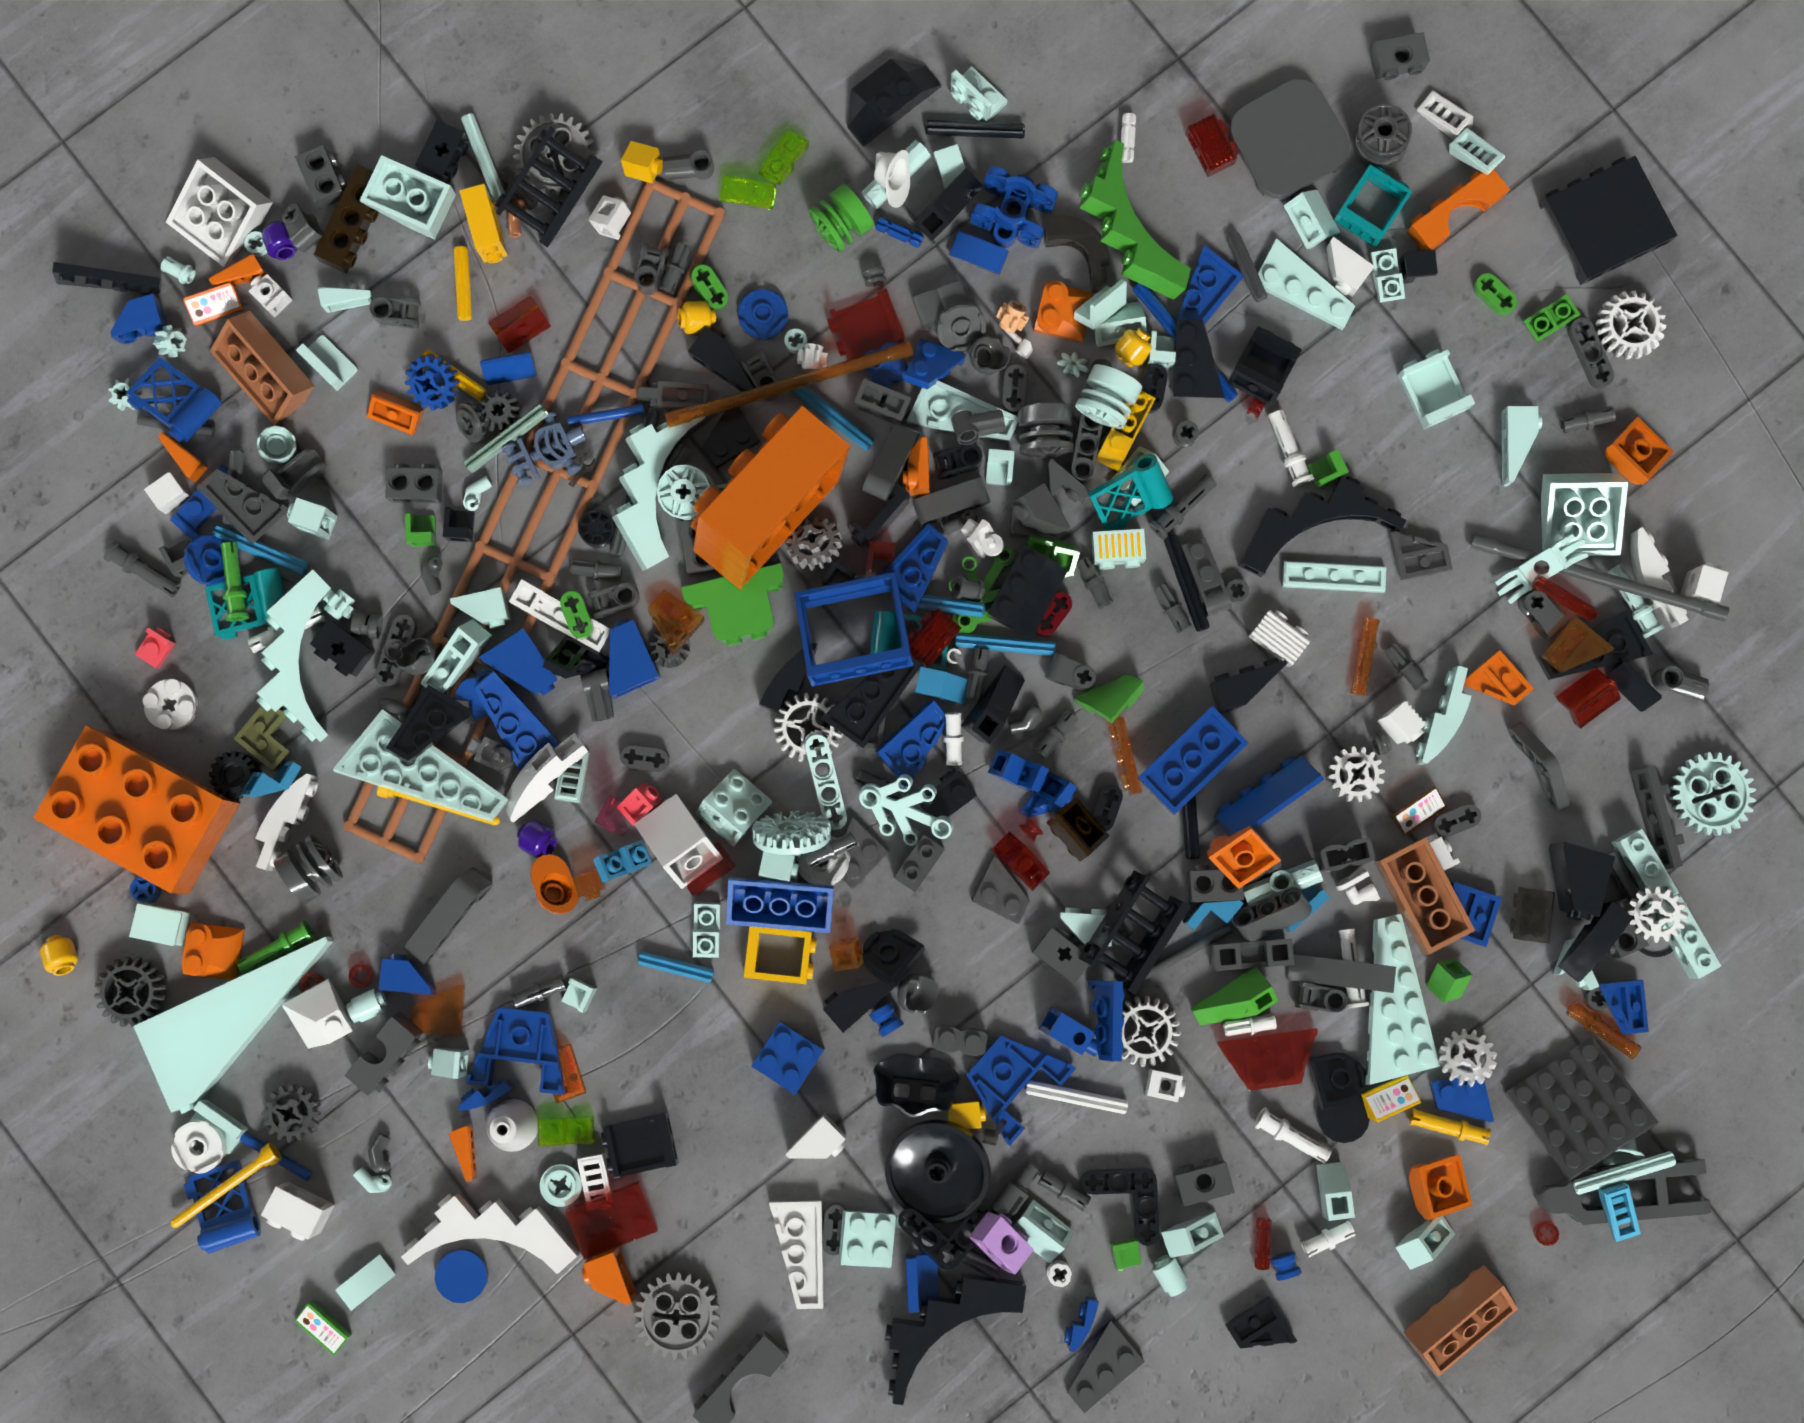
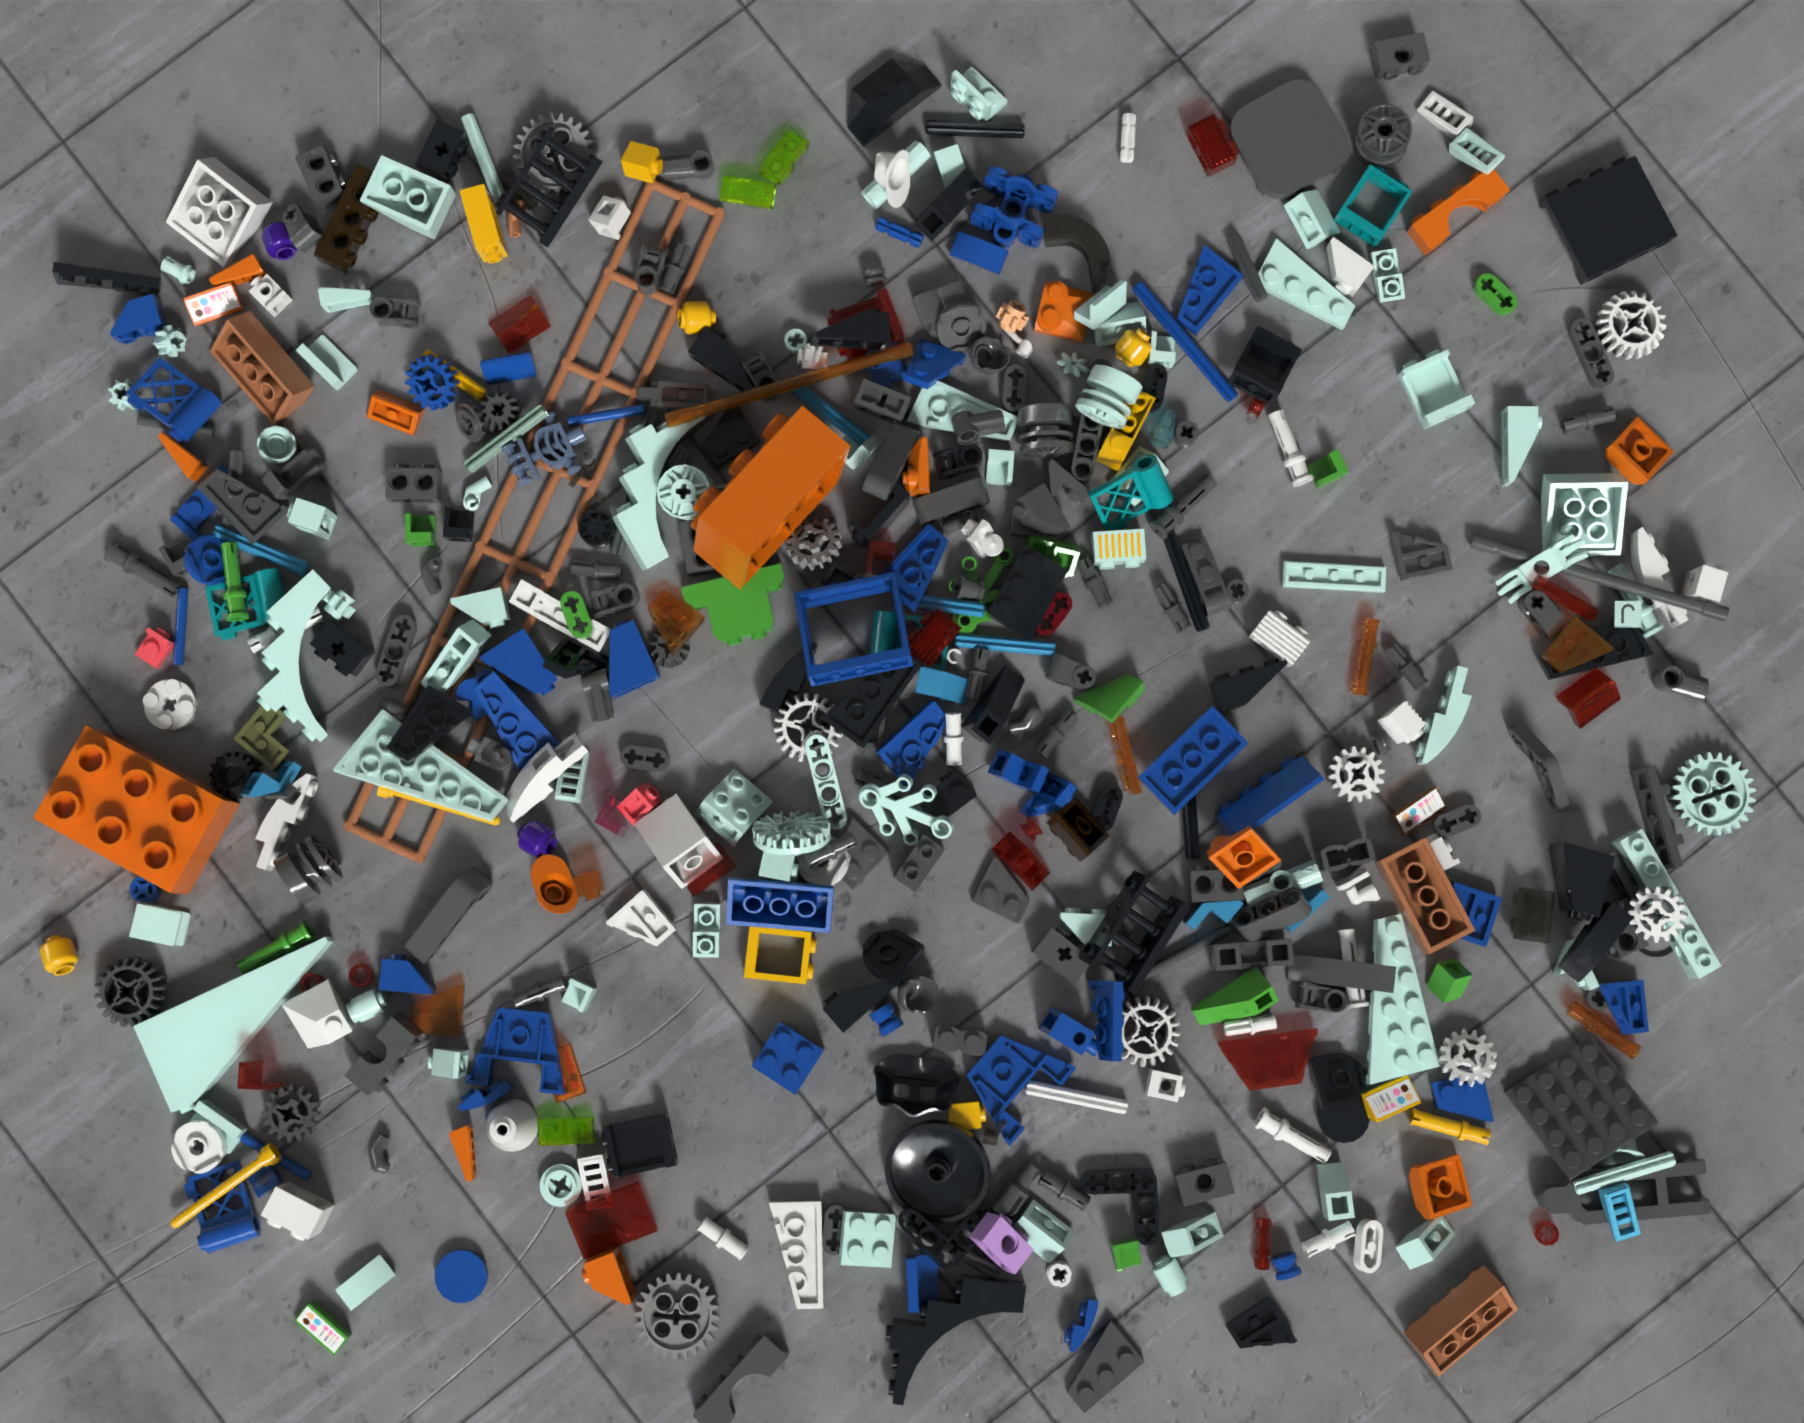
white panel [144,472,190,514] -> none
orange slope [182,922,245,980] -> none
light aqua bush [244,231,267,257] -> none
dark grey wheel [351,611,383,640] -> none
light aqua arm [353,1167,392,1193] -> none
dark grey hair [395,637,436,676] -> none
white arch [401,1193,580,1274] -> none
yellow axle [453,246,472,321] -> none
dark azure slope [593,840,652,883] -> none
dark azure axle [638,951,714,983] -> none
bright green beam [690,265,728,311] -> none
blue tile [738,289,789,340] -> none
white slope [785,1113,847,1159] -> none
bright green wheel [808,183,874,253] -> none
clear orange plate [829,937,863,972] -> none
bright green arch [1079,139,1191,300] -> none
black wing [1173,319,1225,398] -> none
black arch [1238,476,1406,577] -> none
black panel [1400,250,1438,284] -> none
orange wing [1464,650,1534,706] -> none
bright green slope [1523,294,1581,343] -> none
black slope [1606,661,1662,712] -> none
none -> blue bar [173,588,189,666]
none -> clear red panel [237,1059,282,1090]
none -> blue slope [248,1165,284,1198]
none -> dark grey hand [265,784,301,805]
none -> white wing [606,889,678,946]
none -> white pin [697,1216,749,1260]
none -> black slope [810,309,891,350]
none -> light aqua panel [842,434,882,470]
none -> clear light blue cone [1149,409,1177,449]
none -> white plate [1353,1218,1383,1273]
none -> light aqua tile [1614,601,1642,628]

